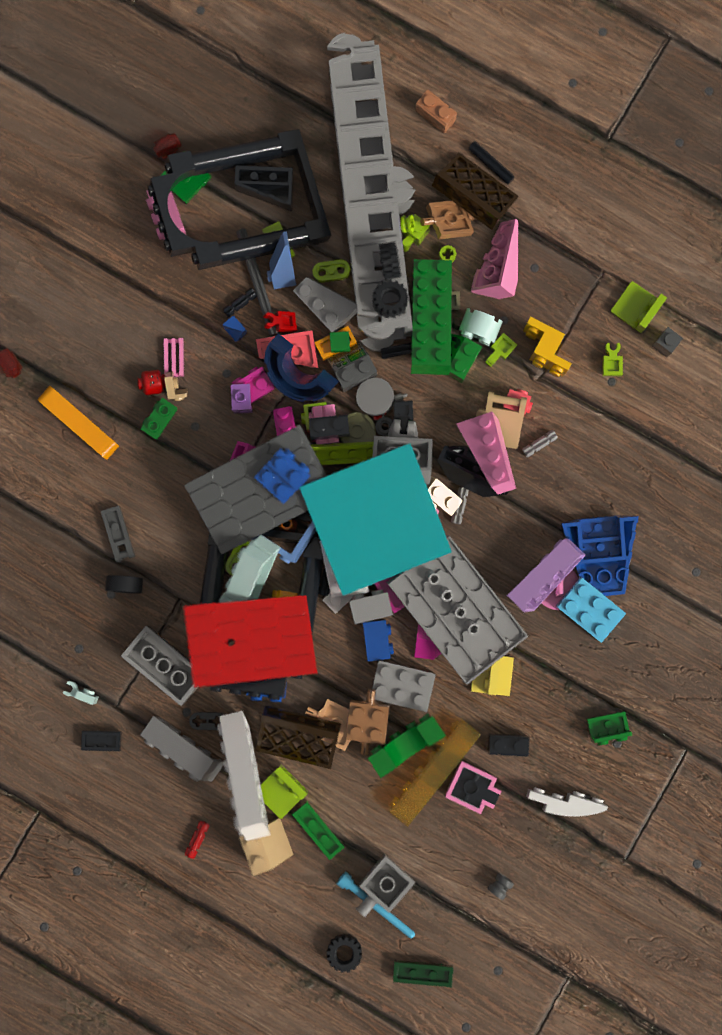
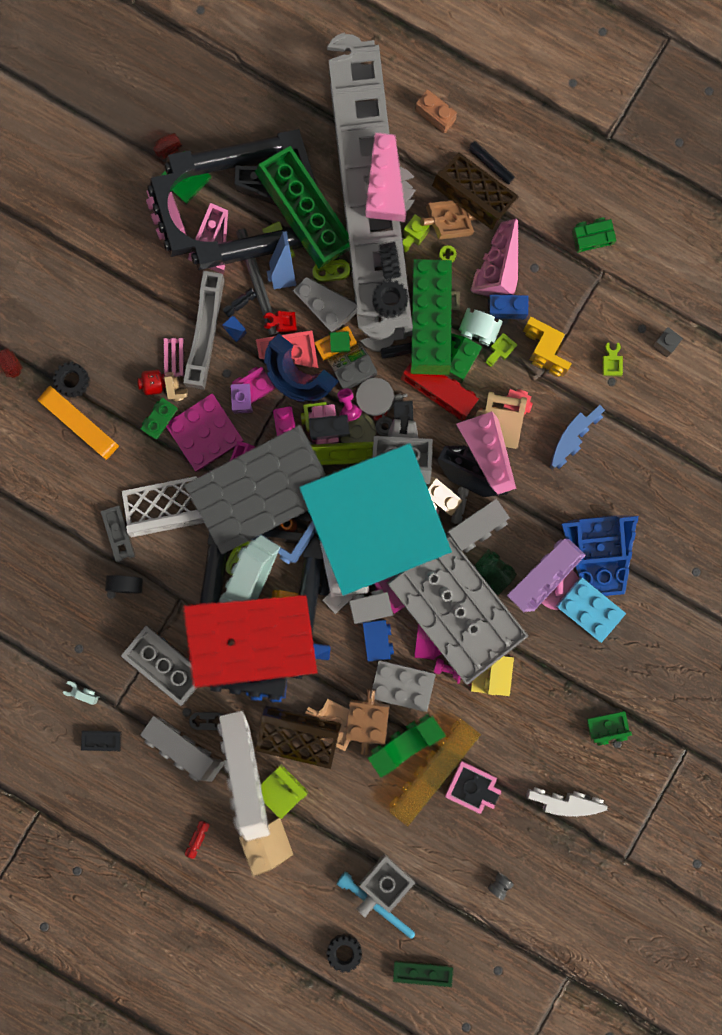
blue plate [254,447,311,504] -> none
green plate [292,801,345,860] -> none
lime bush [401,215,415,233] -> none
black brick [488,733,529,757] -> none
light grey axle [522,430,558,457] -> none
lime bracket [611,281,667,333] -> none
none -> black tyre [53,362,90,398]
none -> white fence [122,476,204,537]
none -> dark pink plate [166,393,244,472]
none -> light grey arch [183,271,225,390]
none -> bright pink wedge [188,203,228,274]
none -> green brick [255,146,350,269]
none -> blue slope [313,643,331,660]
none -> dark pink piece [337,388,362,421]
none -> bright pink wedge [366,133,406,222]
none -> red brick [401,363,479,422]
none -> dark pink piece [434,659,461,684]
none -> light grey piece [446,499,510,553]
none -> clear green bracket [474,549,517,596]
none -> blue brick [488,295,529,319]
none -> medium blue slope [550,405,605,470]
none -> green brick [572,217,616,253]

